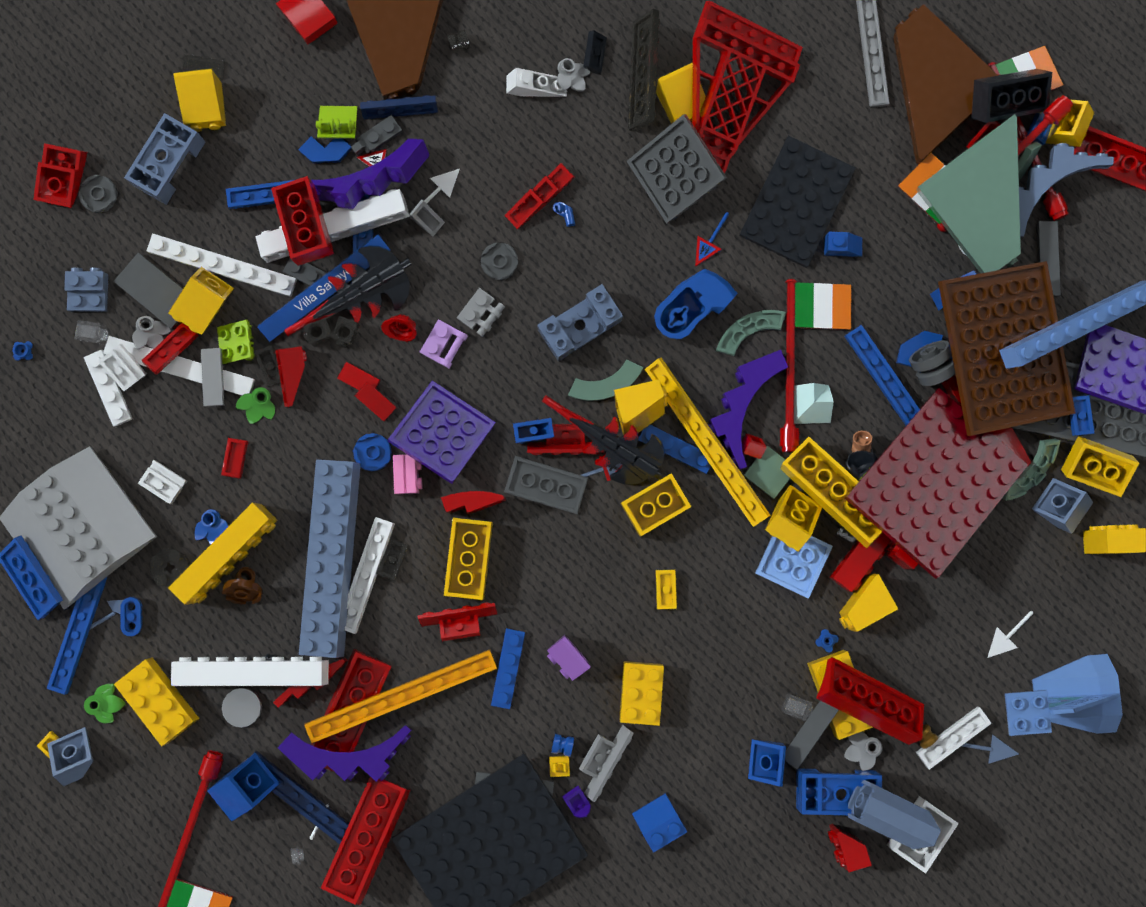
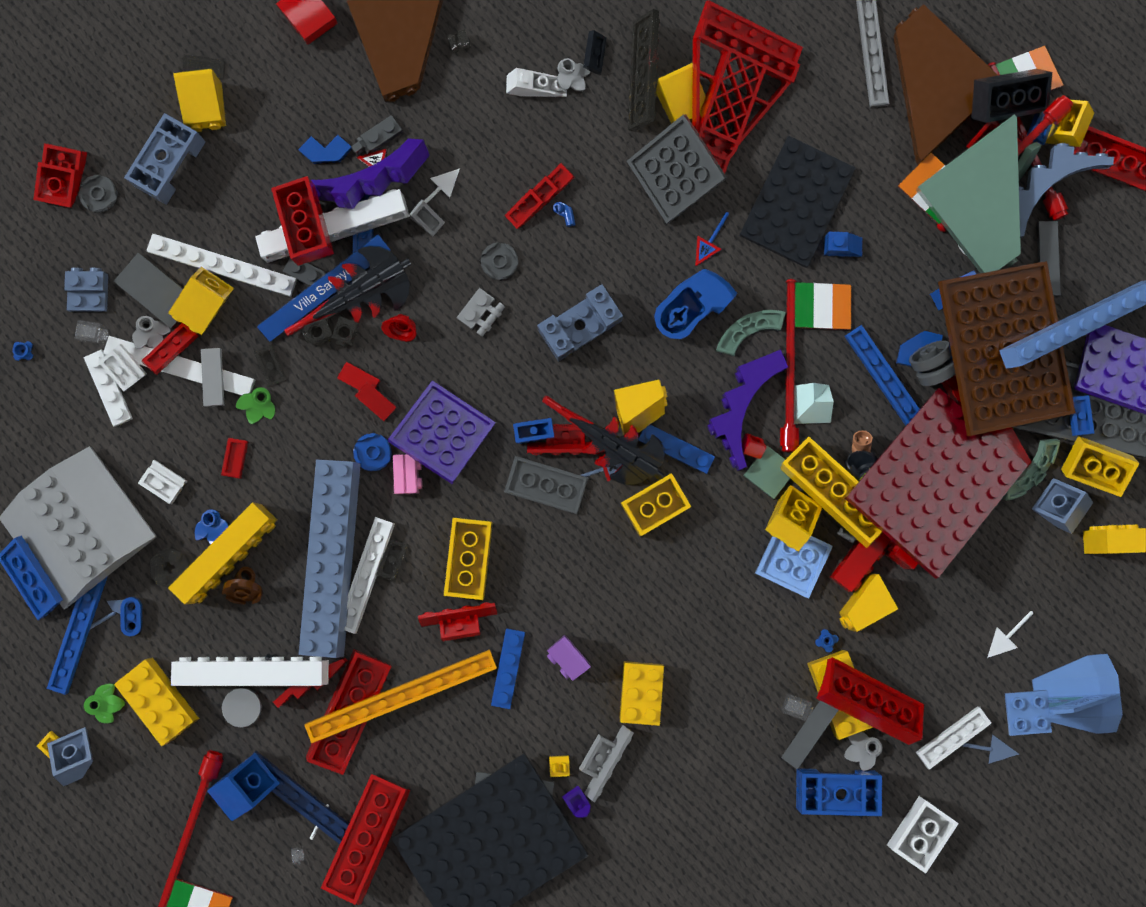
lime hinge [217,320,255,364] -> none
blue plate [226,180,294,209] -> none
red slope [275,346,307,407] -> none
dark purple arch [278,725,411,781] -> none
lime hinge [316,106,358,139] -> none
dark blue plate [360,95,438,119] -> none
lavender plate [420,319,468,369] -> none
red slope [441,491,506,514] -> none
blue wheel [551,734,574,757] -> none
sand green tile [568,360,643,401] -> none
blue slope [632,793,687,853] -> none
yellow plate [645,358,771,527] -> none
yellow plate [655,570,677,609] -> none
blue slope [748,739,786,787] -> none
red slope [828,824,872,872] -> none
sand blue brick [848,780,941,849] -> none
pearl gold wheel [919,724,938,749] -> none

